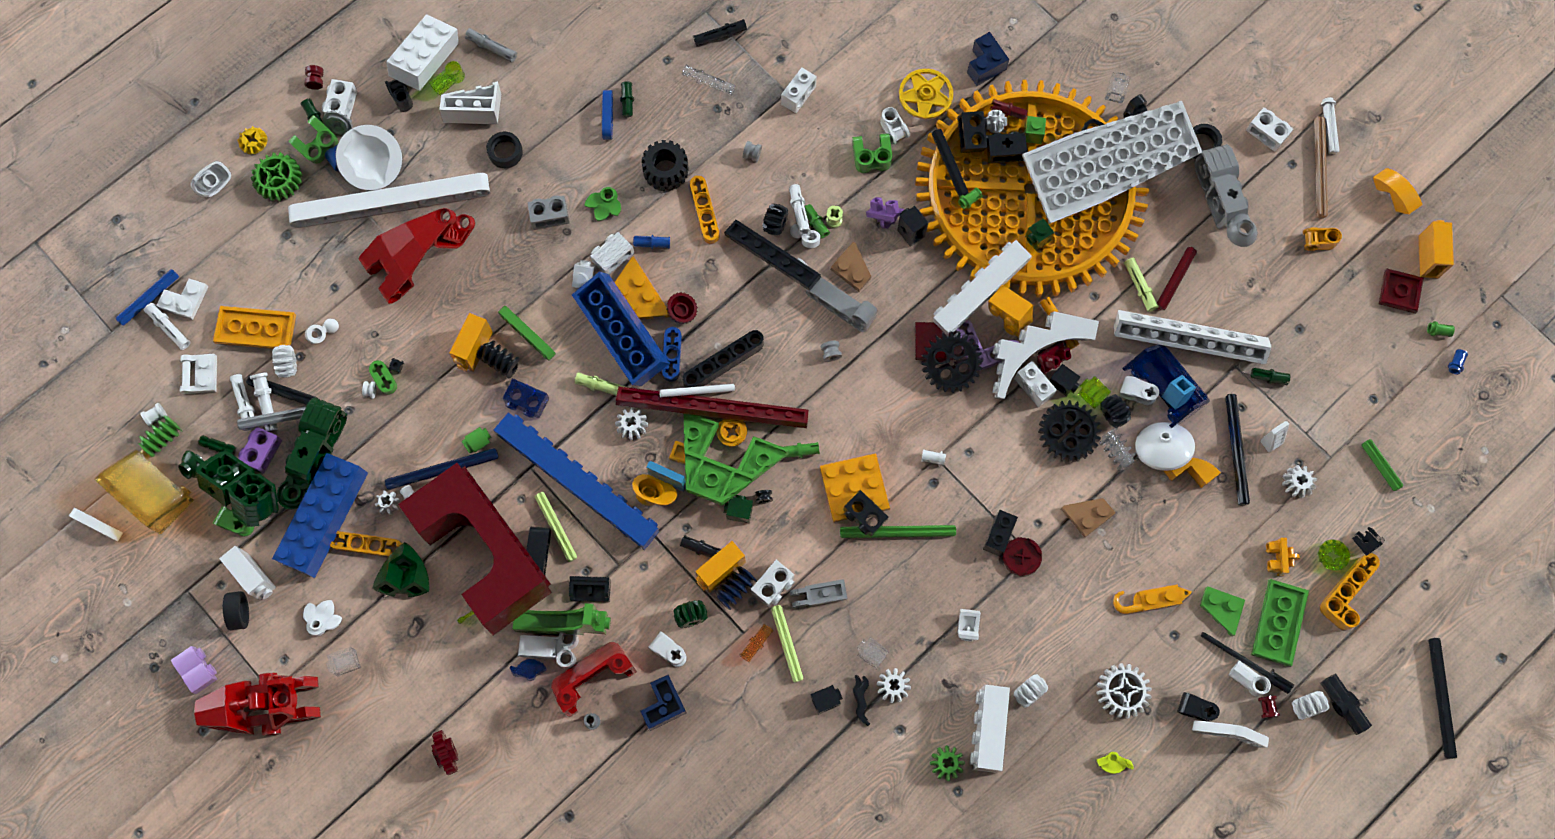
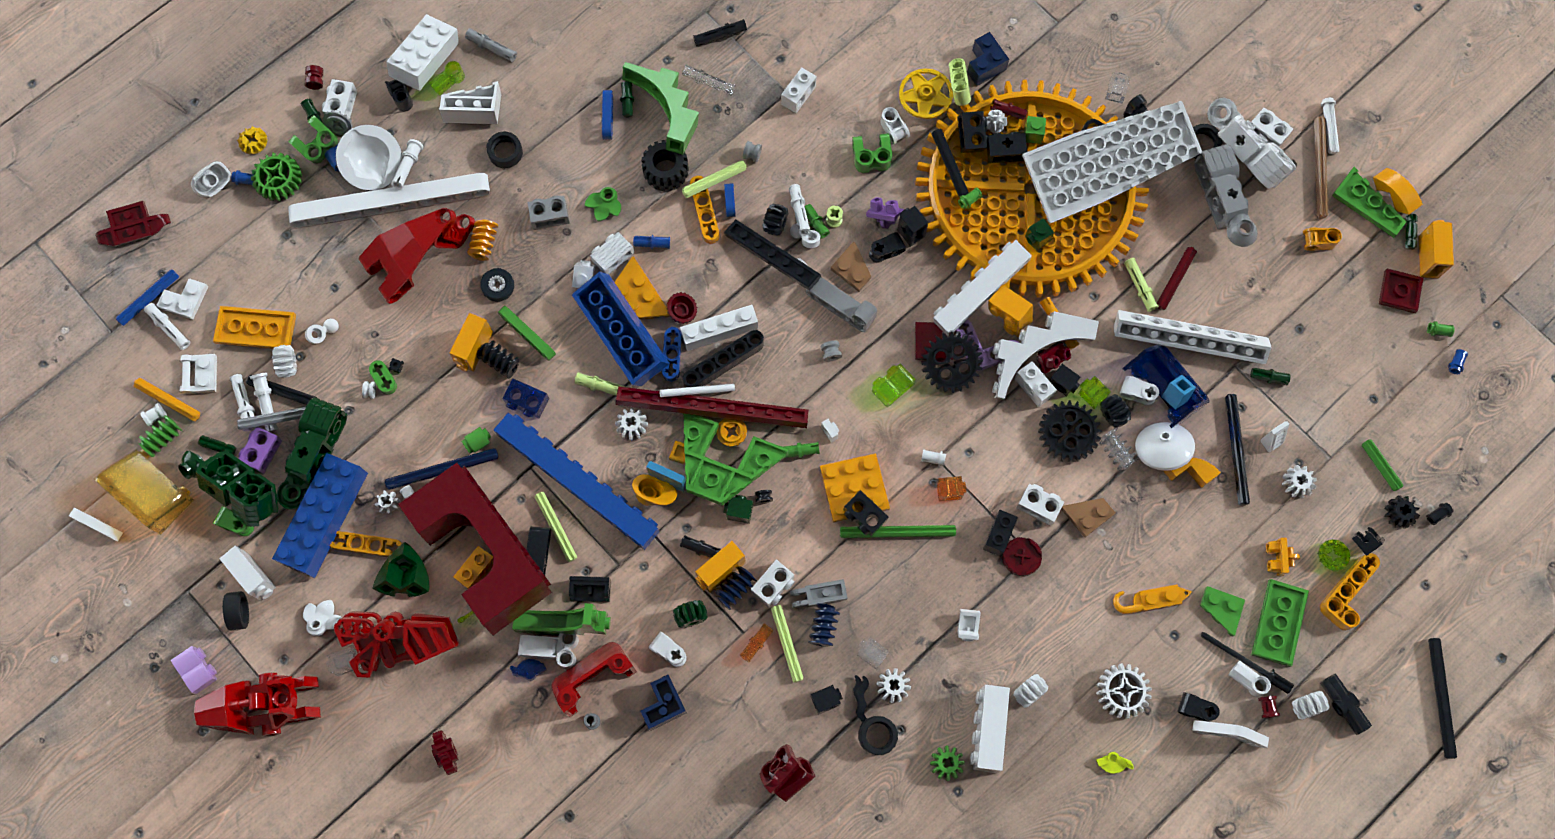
none -> dark red plate [95,201,171,246]
none -> light orange axle [133,378,201,421]
none -> blue pin [231,170,254,185]
none -> red piece [334,611,459,678]
none -> white pin [391,139,423,190]
none -> light orange brick [453,546,494,589]
none -> light orange piece [467,219,499,261]
none -> black bush [480,268,514,302]
none -> arch [622,62,699,155]
none -> white brick [680,305,758,351]
none -> yellowish green axle [682,160,747,198]
none -> blue beam [724,183,736,217]
none -> dark red piece [759,744,815,802]
none -> dark blue piece [808,603,840,647]
none -> white plate [821,419,839,443]
none -> black tyre [858,716,898,755]
none -> black piece [869,232,906,263]
none -> clear neon green brick [872,363,916,407]
none -> clear orange brick [937,476,966,501]
none -> yellowish green beam [949,58,971,106]
none -> white brick [1016,484,1064,526]
none -> white brick [1207,98,1296,189]
none -> bright green wing [1332,166,1406,238]
none -> black gear [1384,495,1420,529]
none -> dark green axle [1405,214,1418,250]
none -> black pin [1426,503,1454,525]

